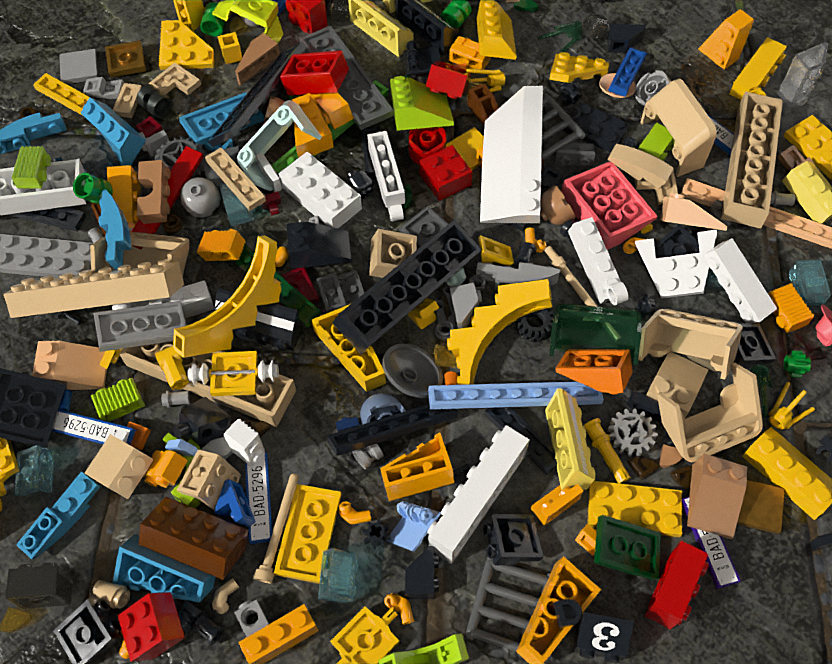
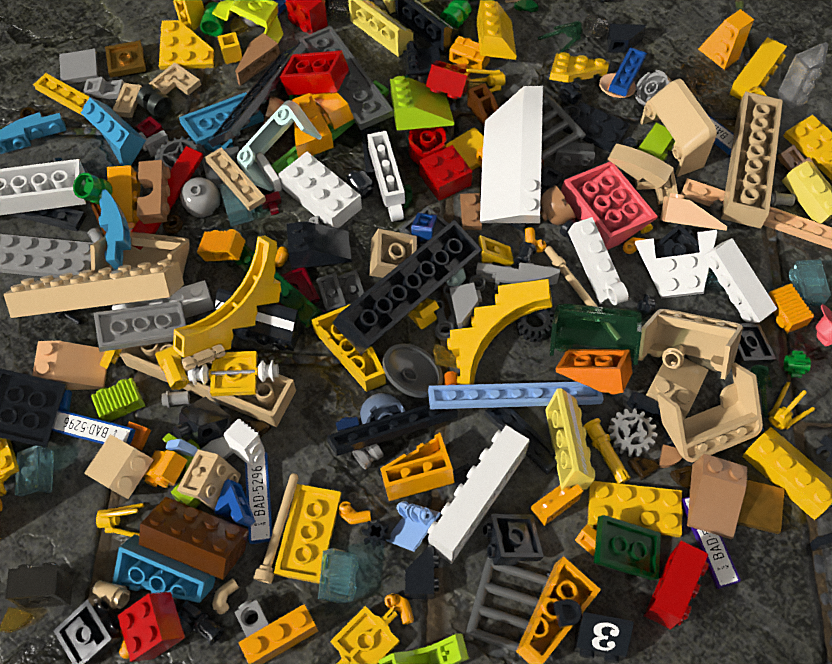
lime brick [12,146,51,189] -> none
dark azure slope [16,471,101,560] -> none
none -> yellow plant [96,503,144,537]
none -> tan axle [182,344,225,371]
none -> blue slope [411,213,437,243]
none -> medium nougat plate [460,193,482,230]
none -> tan cone [662,345,686,369]

